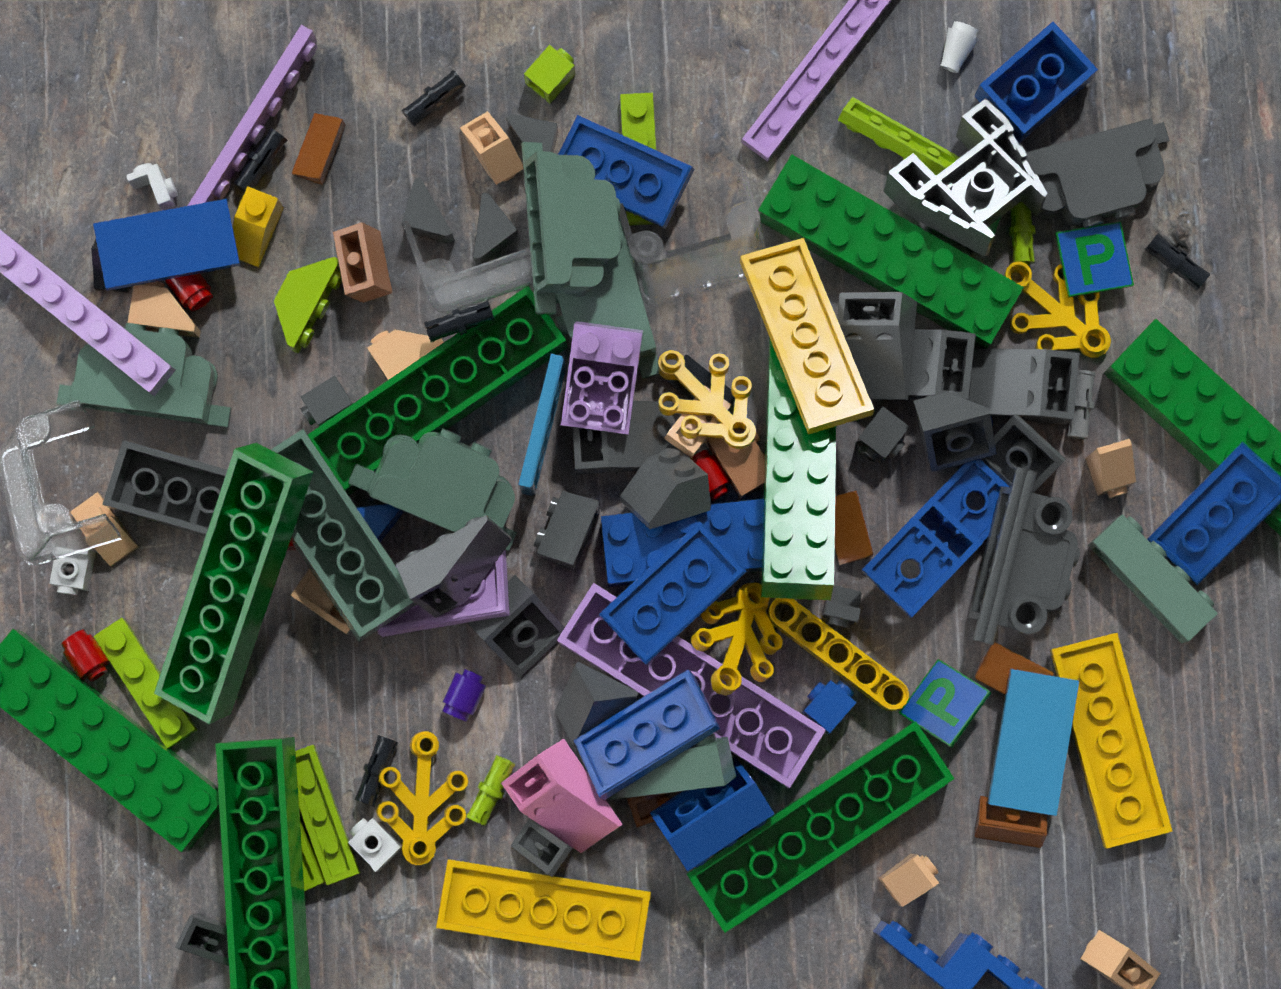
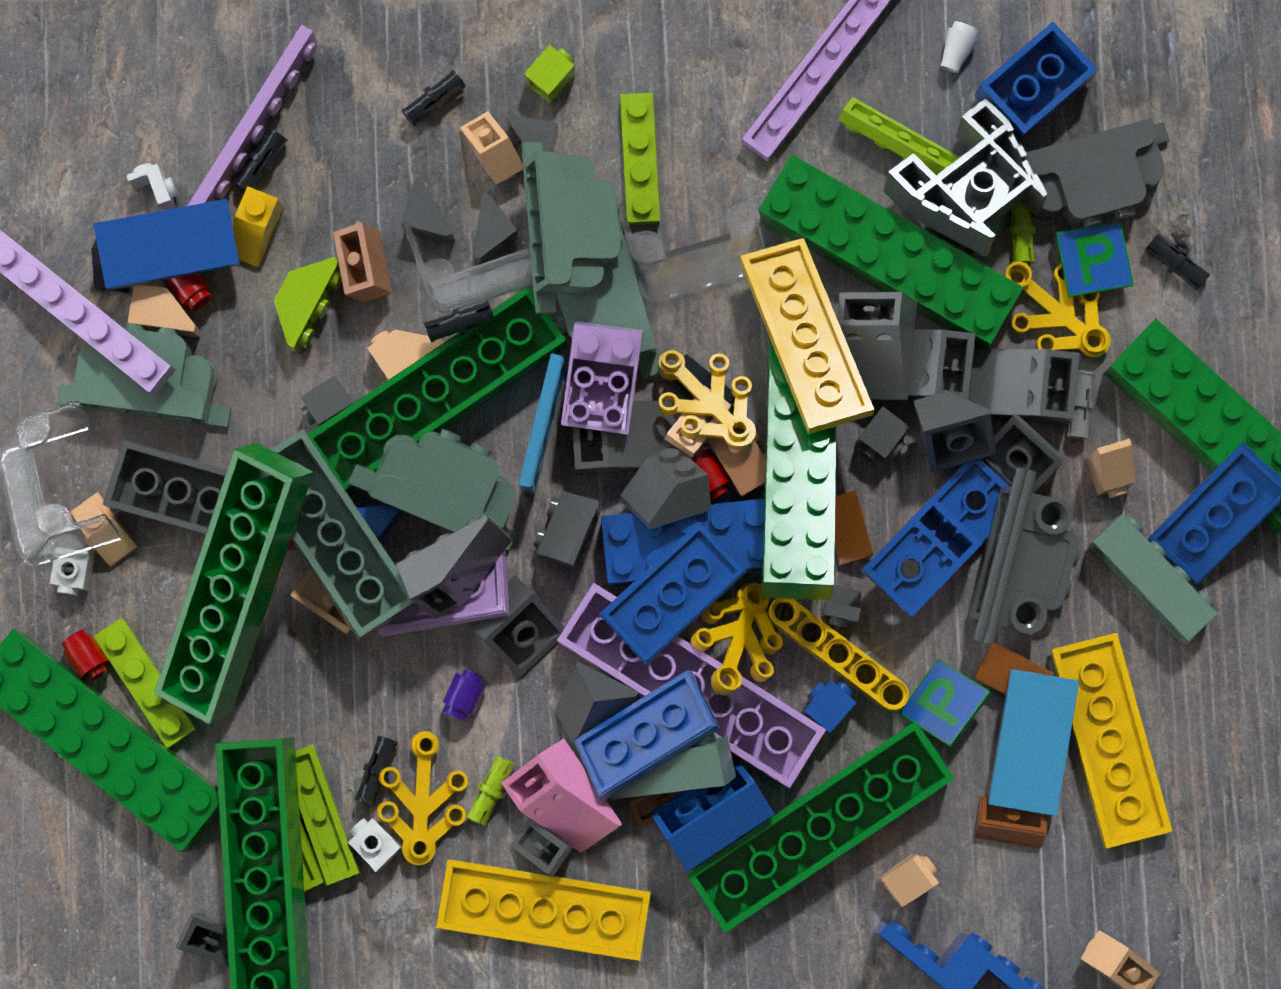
dark orange slope [291,113,346,185] -> none
blue tile [558,115,695,229] -> none

